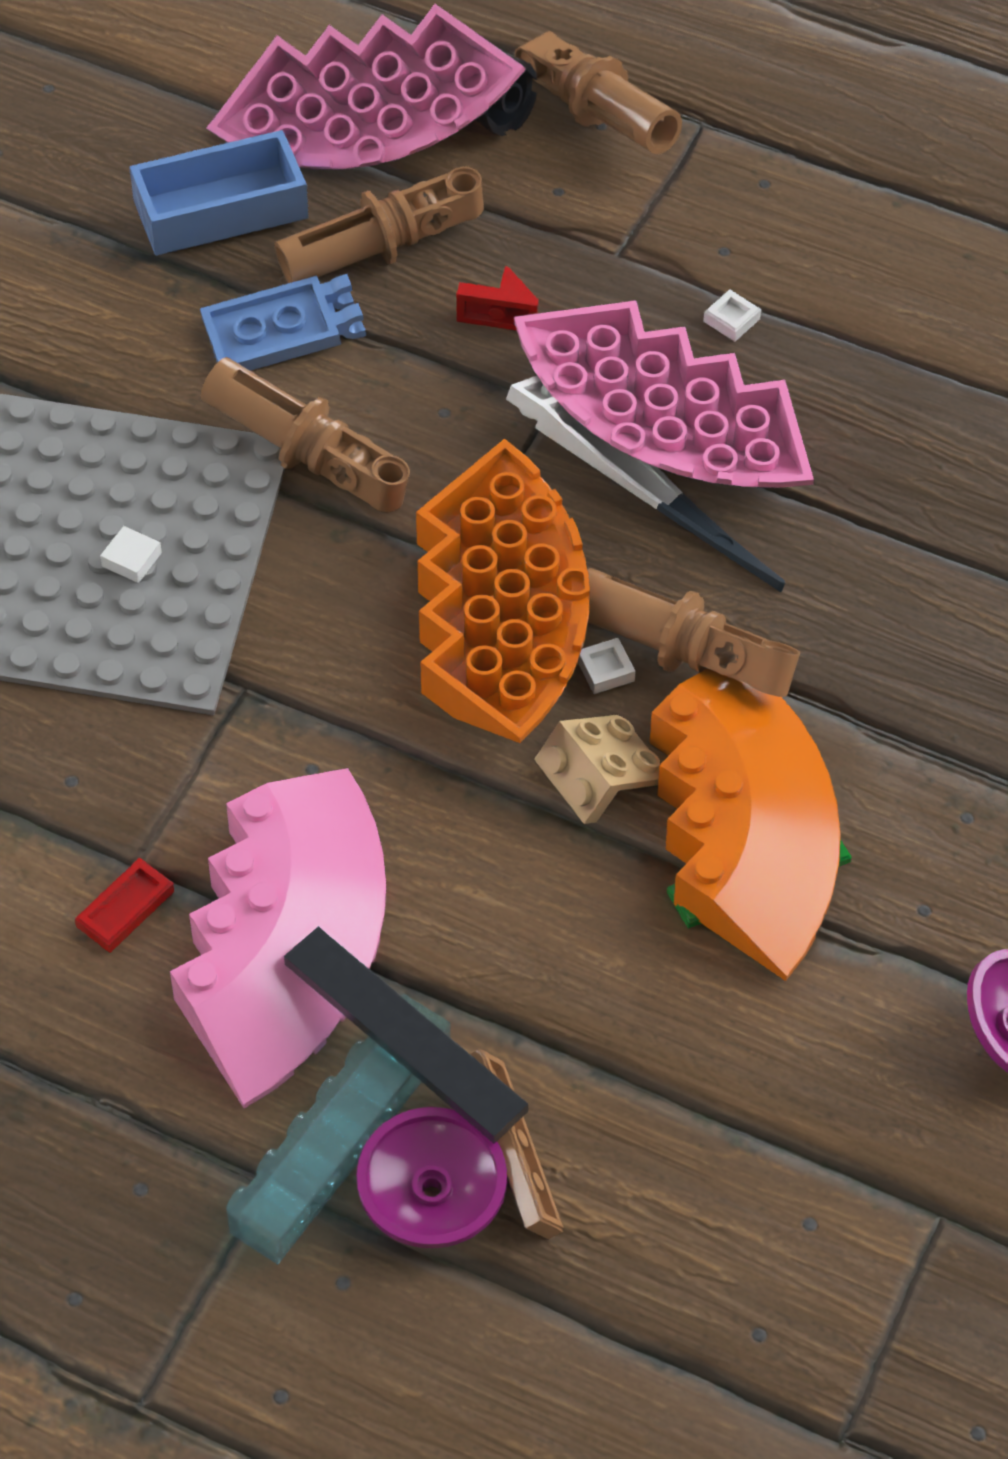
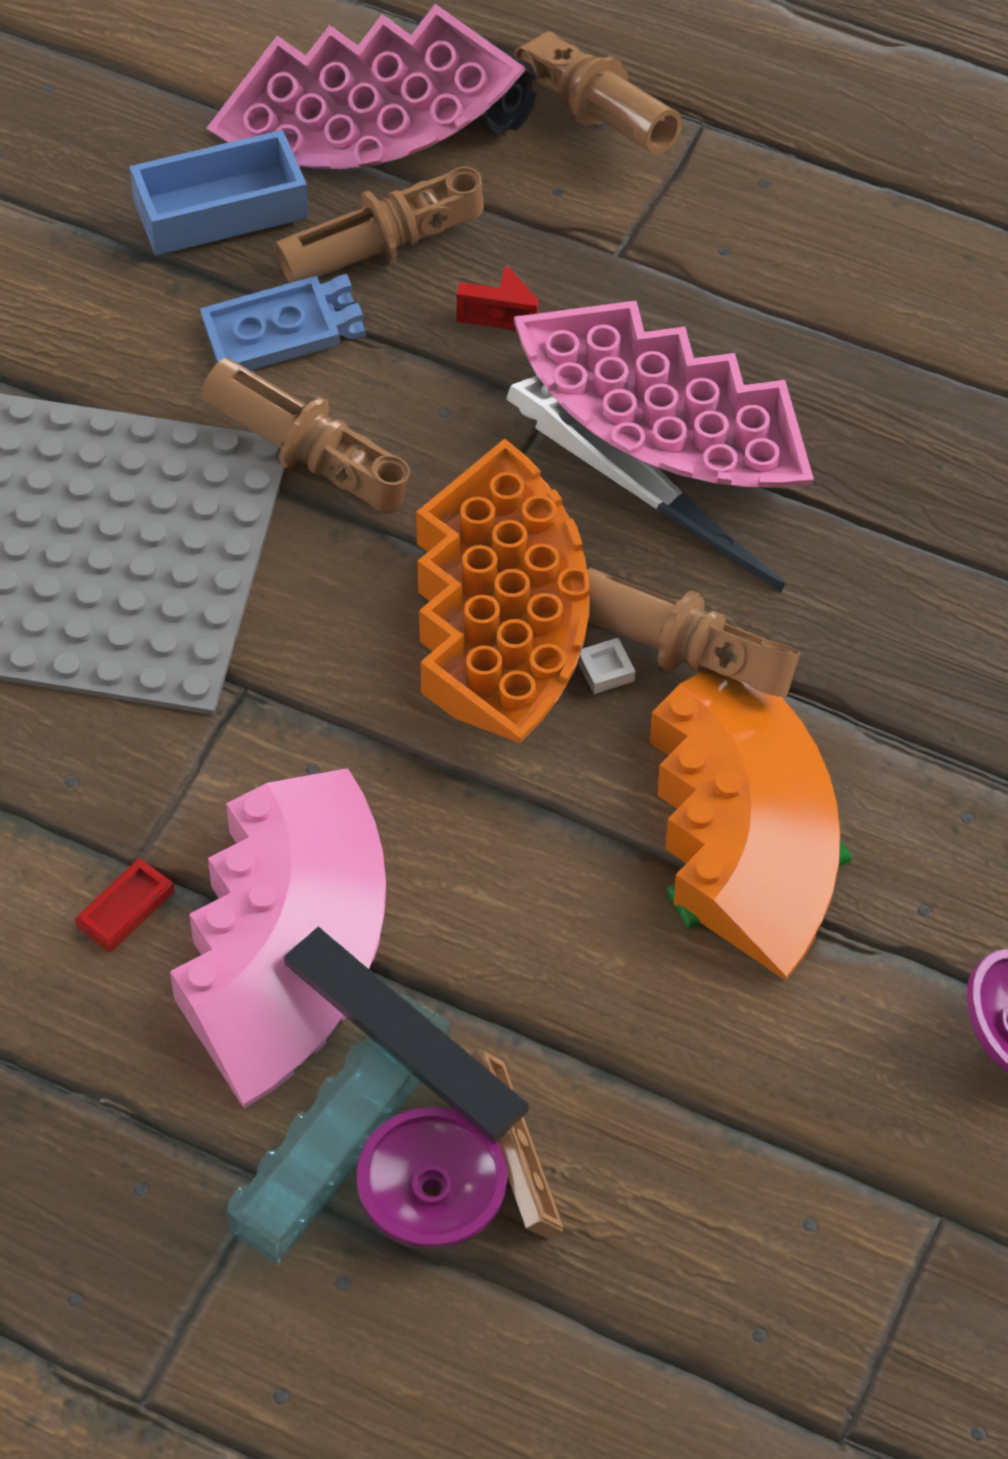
white tile [100,526,162,583] -> none
tan bracket [534,715,660,824] -> none
white tile [703,289,761,342] -> none

